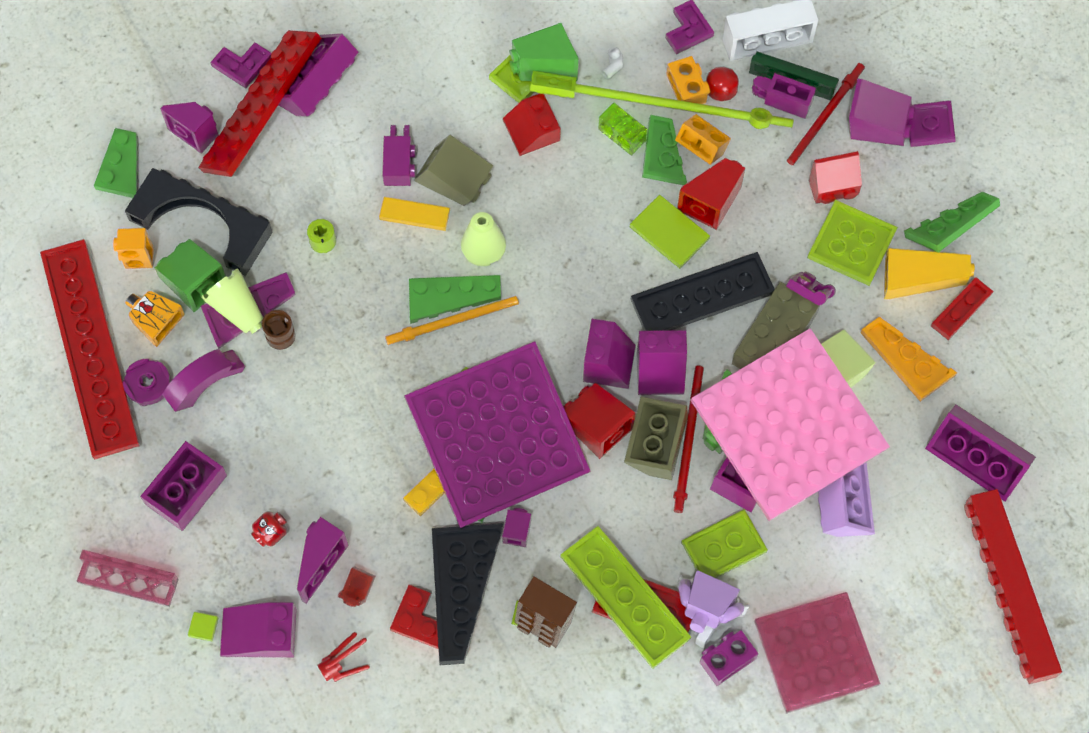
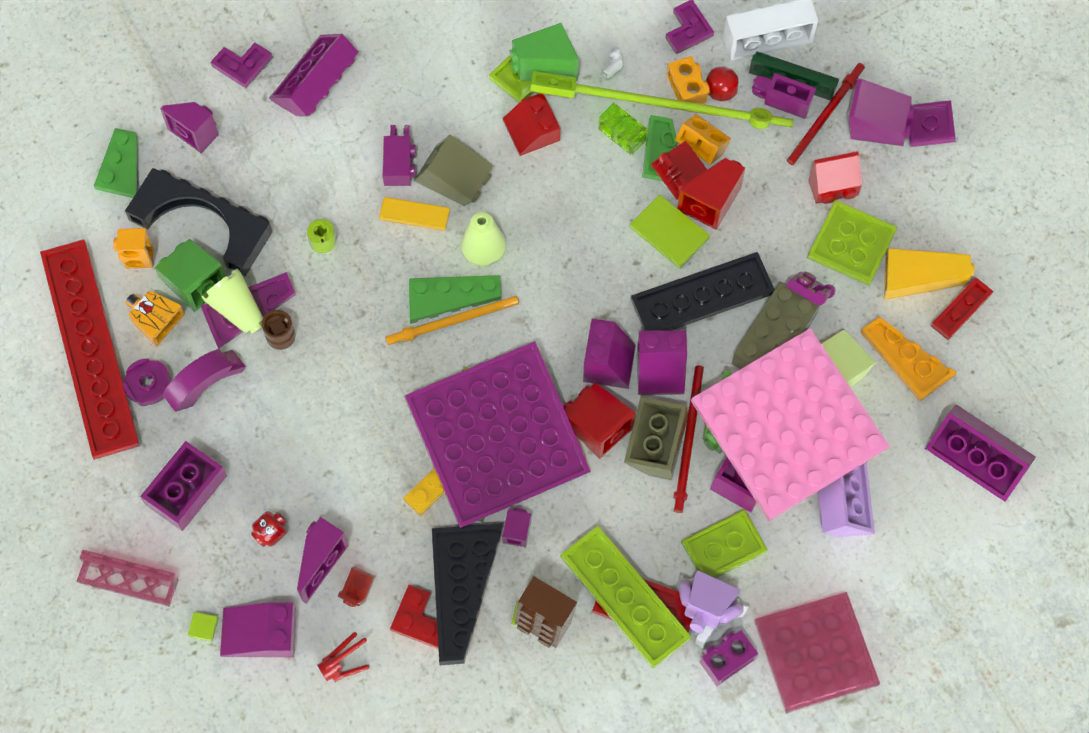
red plate [198,30,321,177] -> none
bright green wing [904,192,1000,253] -> none
red brick [964,489,1062,684] -> none
none -> red hinge [650,141,707,200]

